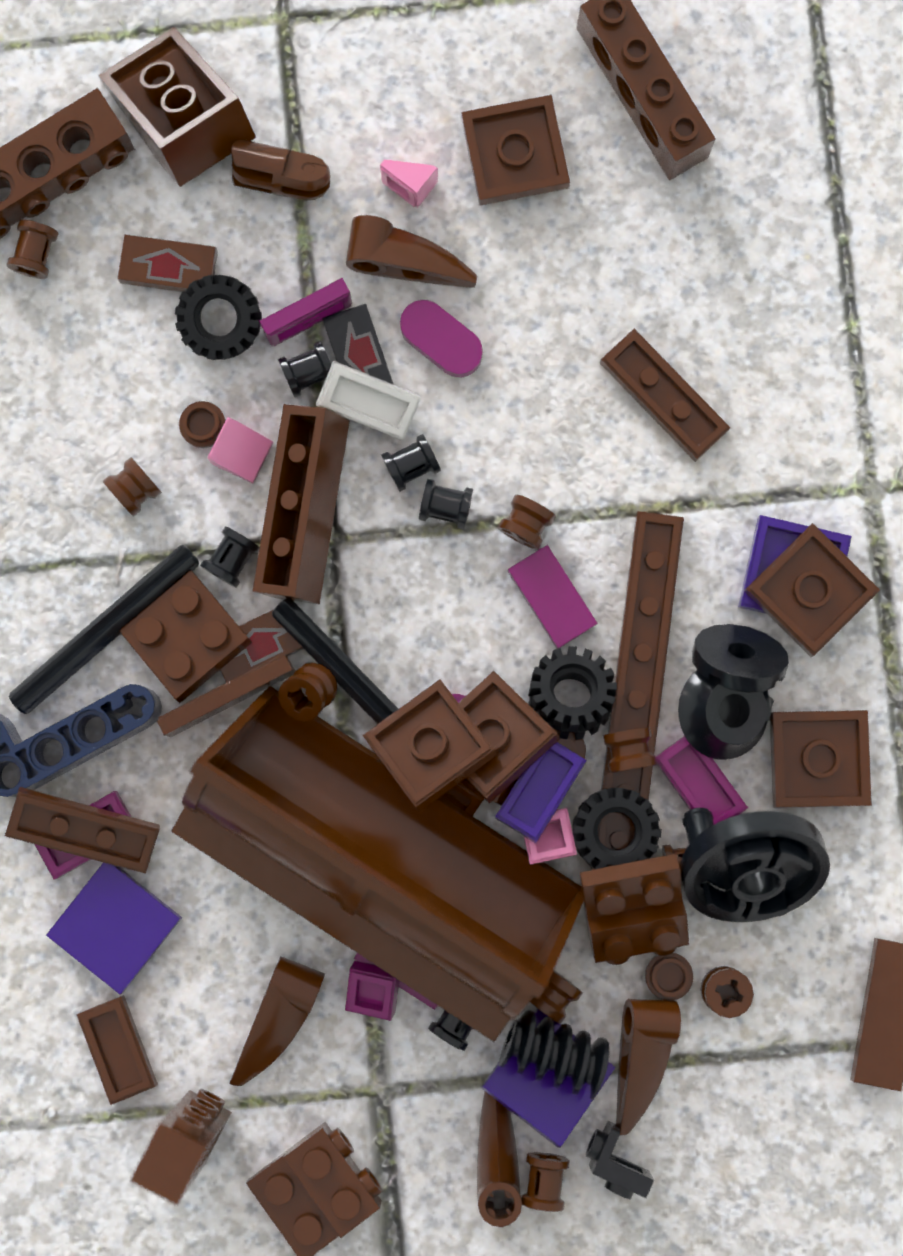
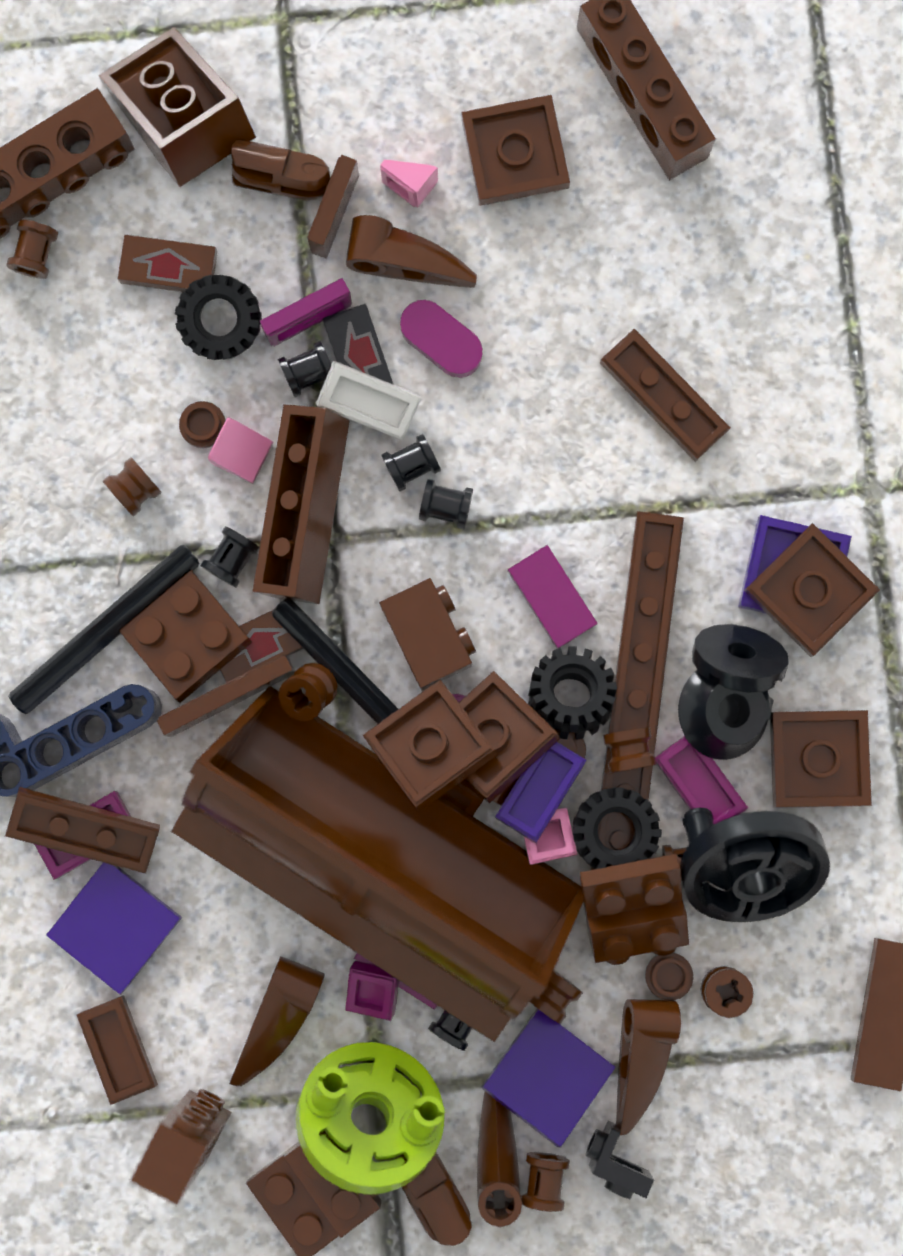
reddish brown wheel [497,494,556,550] -> none
black piece [499,1010,609,1100] -> none
none -> lime piece [296,1042,445,1194]
none -> reddish brown tile [307,155,359,259]
none -> reddish brown brick [379,578,476,691]
none -> reddish brown arm [395,1152,472,1246]

